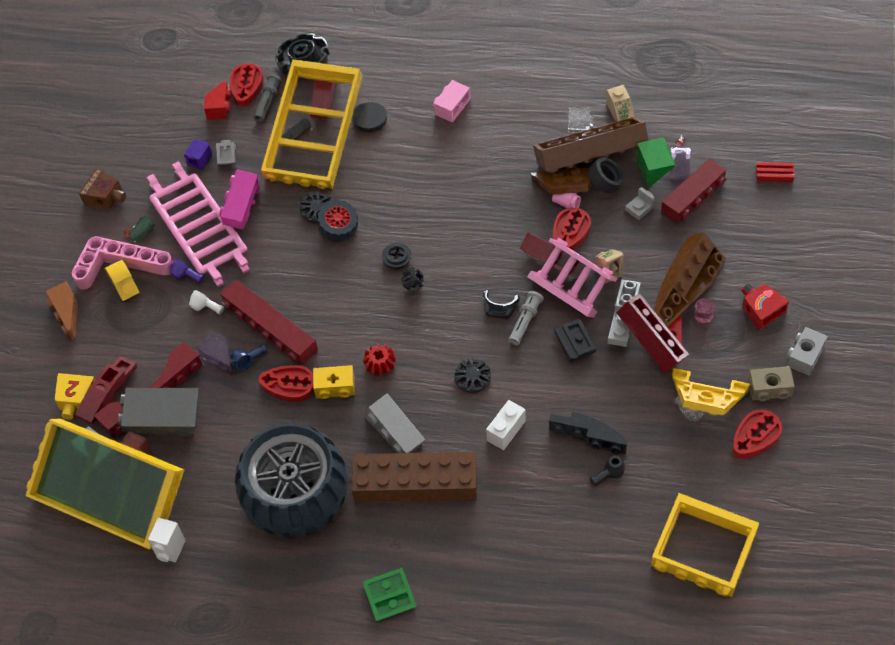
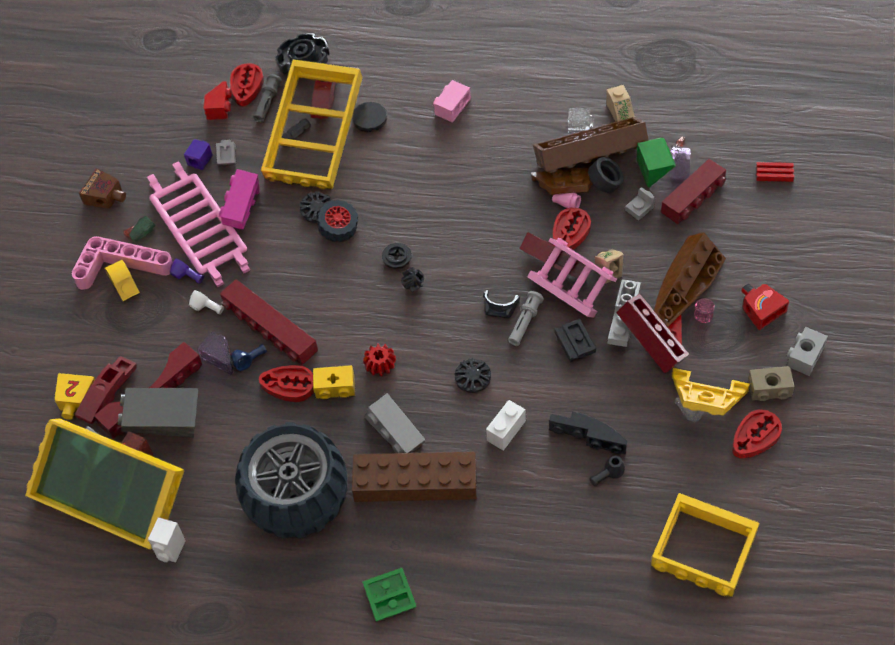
dark orange slope [46,281,78,341] -> none

